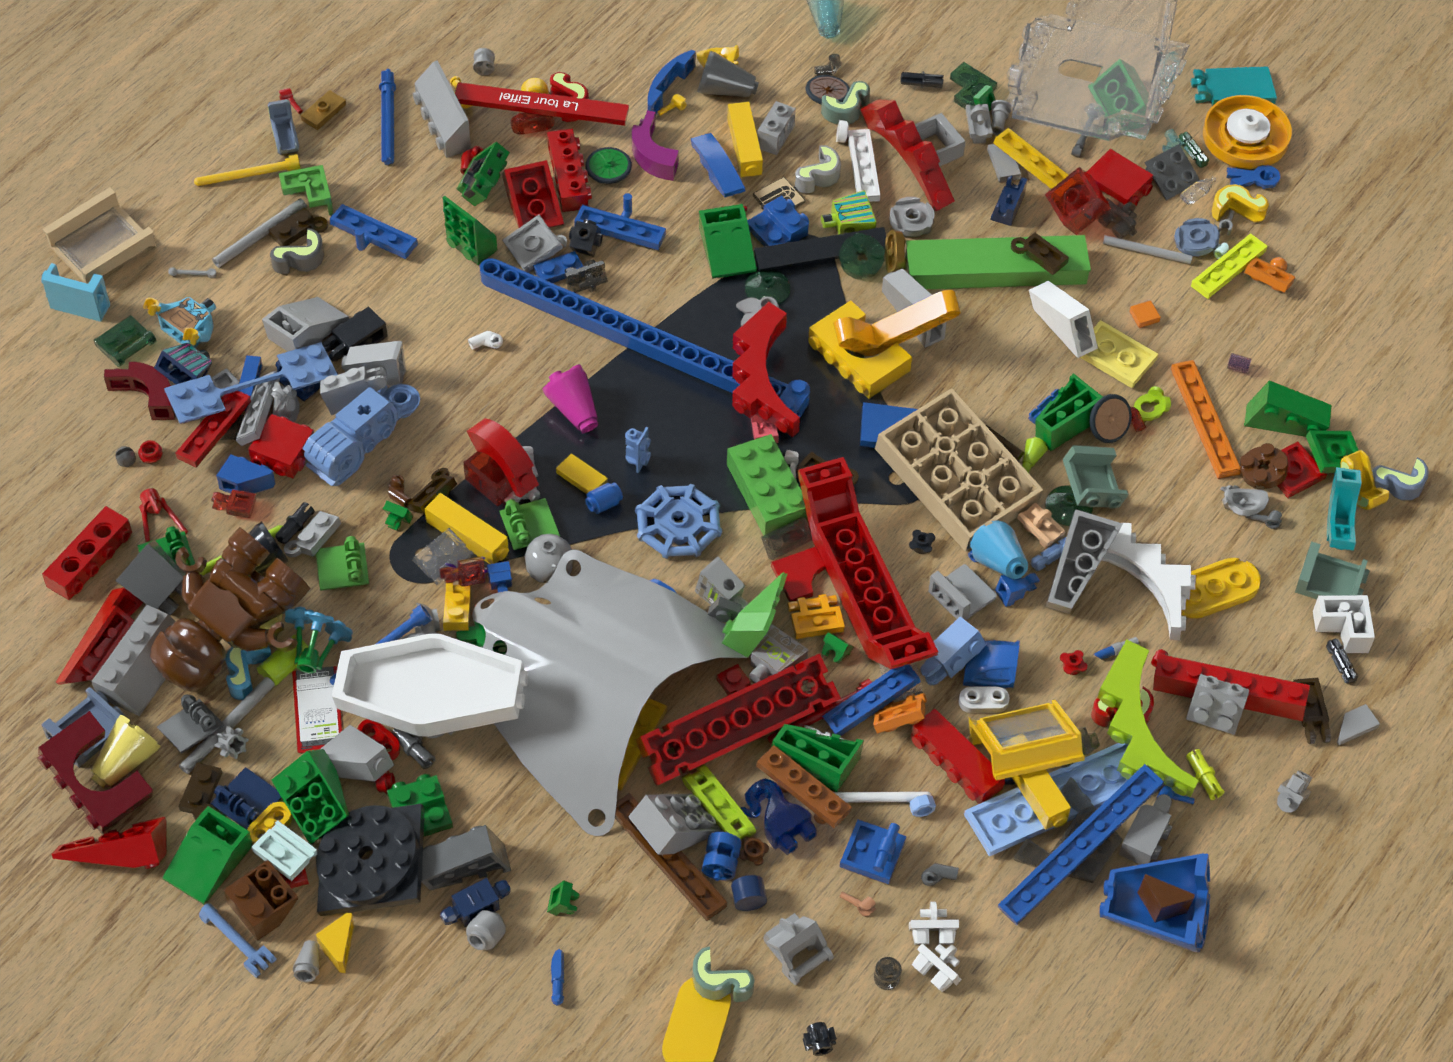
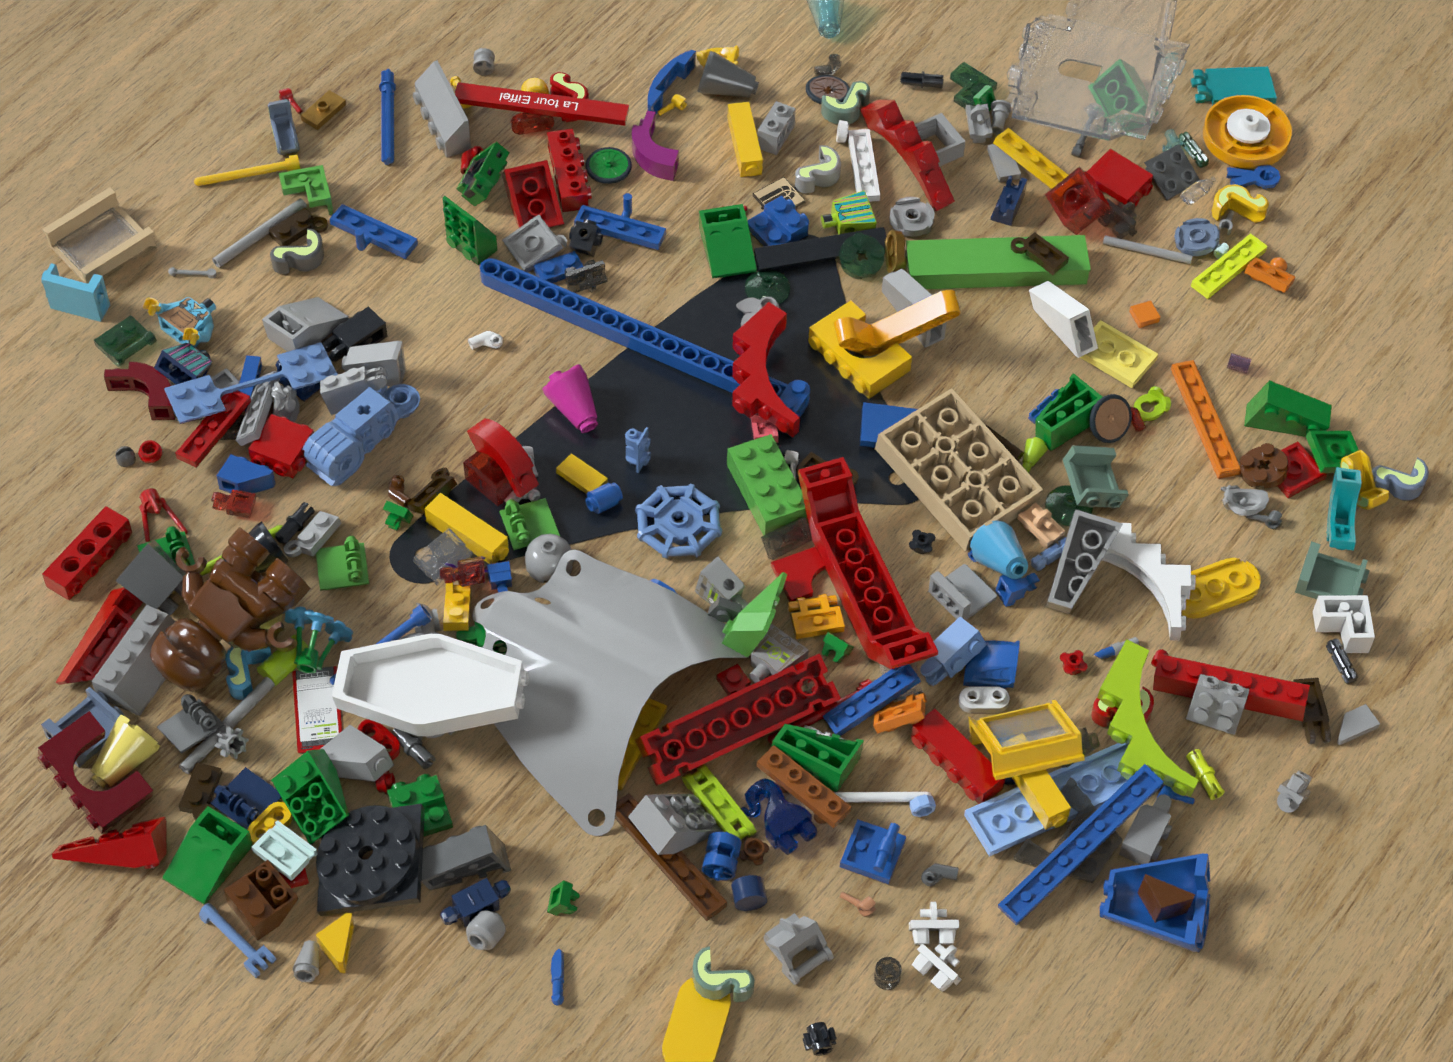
blue slope [691,133,745,198] -> none

